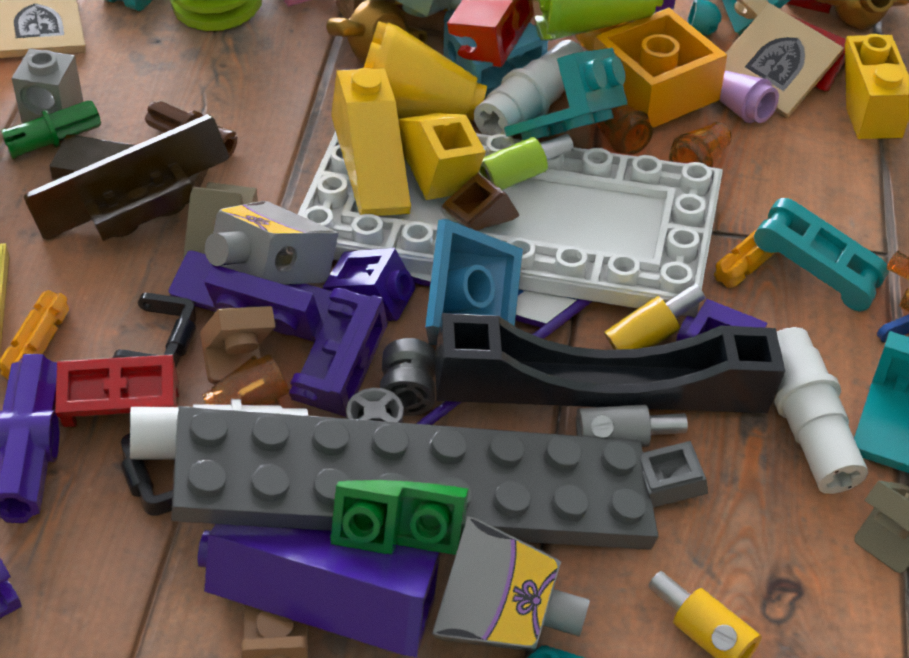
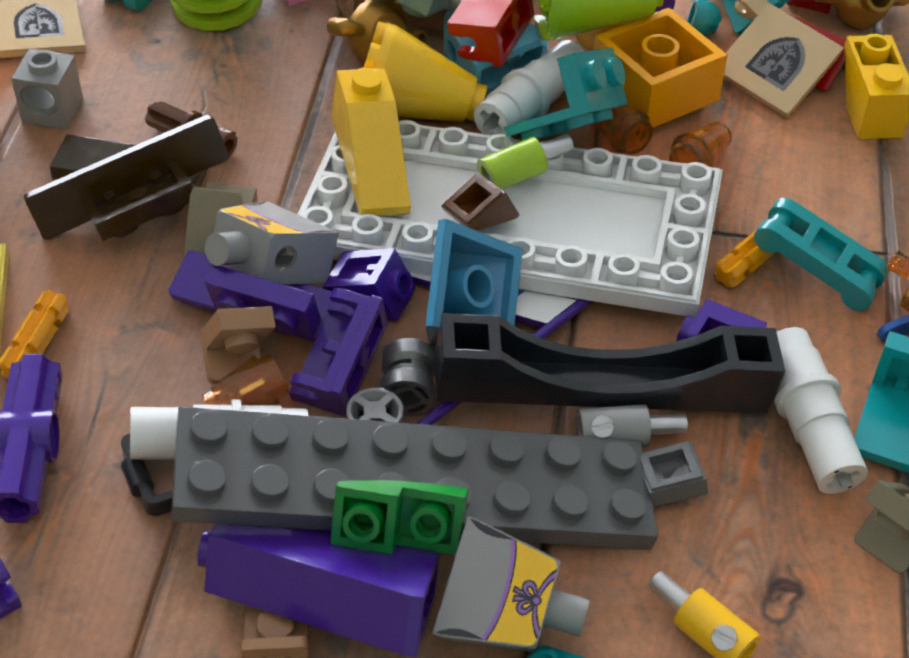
green axle [0,100,101,160] -> none
red hinge [55,355,179,427] -> none
black piece [112,293,196,367] -> none
yellow slope [398,113,486,200] -> none
yellow piece [604,283,706,350] -> none
lavender cone [719,71,779,123] -> none

